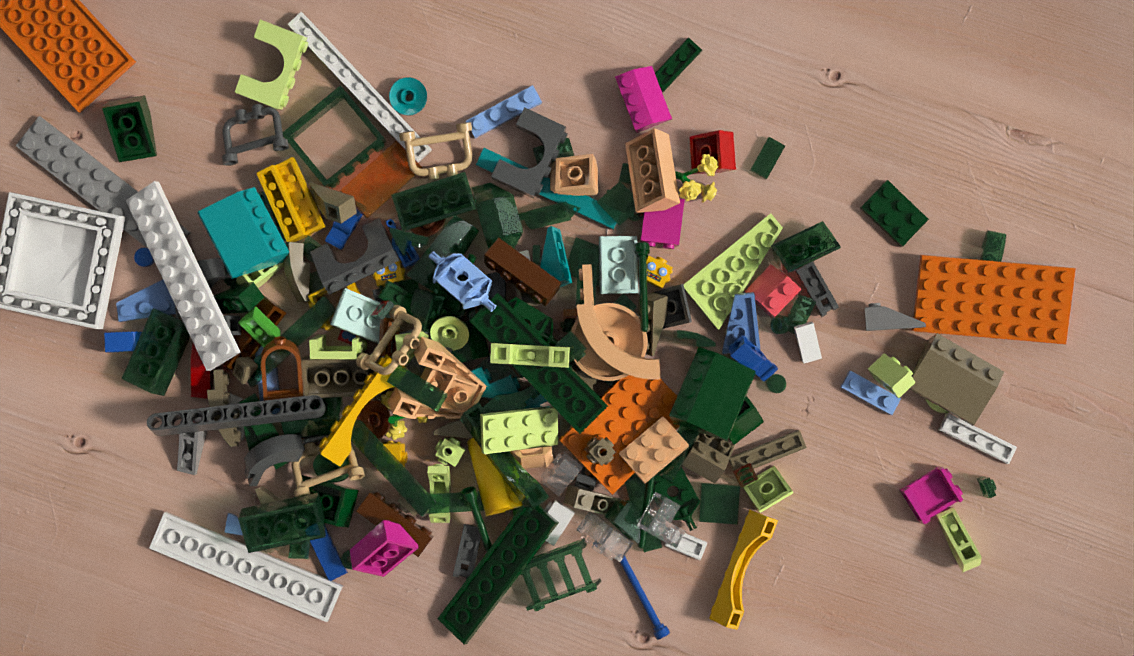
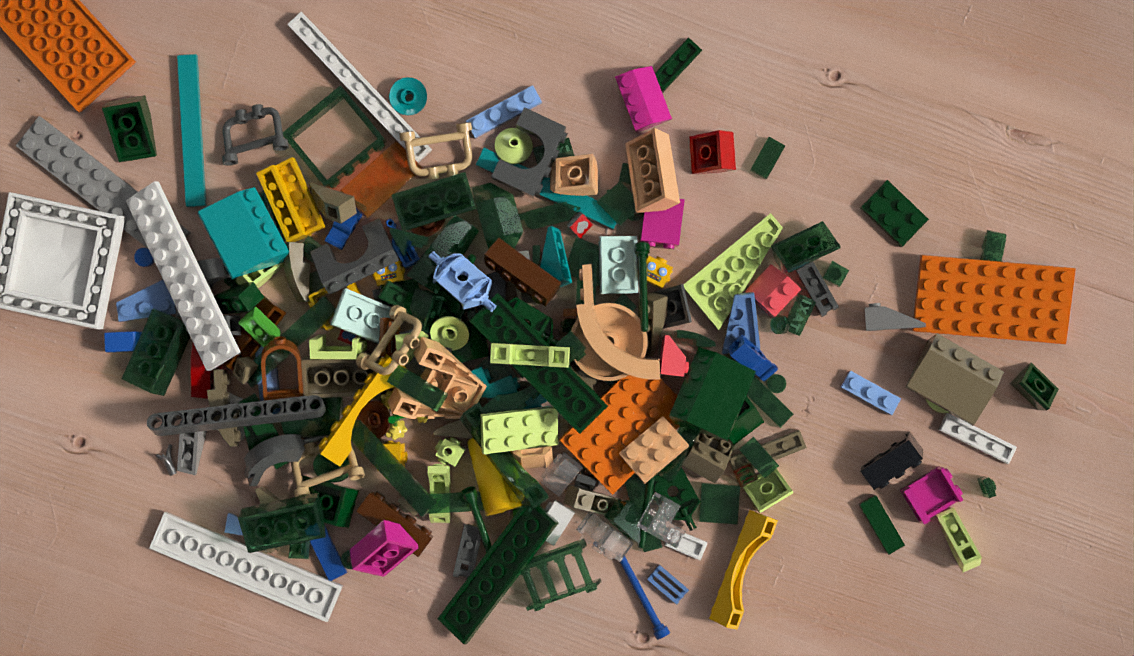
yellowish green arch [235,19,308,110] -> none
clear green tile [370,300,394,320] -> none
dark tan brick [584,436,616,466] -> none
light yellow plant [675,154,718,203] -> none
white tile [794,321,822,364] -> none
yellowish green brick [868,353,916,398] -> none
none -> flat silver bar [156,444,177,476]
none -> teal tile [177,54,206,207]
none -> yellowish green dish [495,128,533,164]
none -> tile [567,211,593,239]
none -> medium blue tile [647,564,689,605]
none -> coral slope [660,335,689,377]
none -> clear green tile [739,437,779,478]
none -> clear green tile [747,376,794,428]
none -> clear green plate [822,261,849,287]
none -> dark green tile [858,495,905,555]
none -> black wedge [860,431,923,490]
none -> dark green slope [1010,363,1059,411]

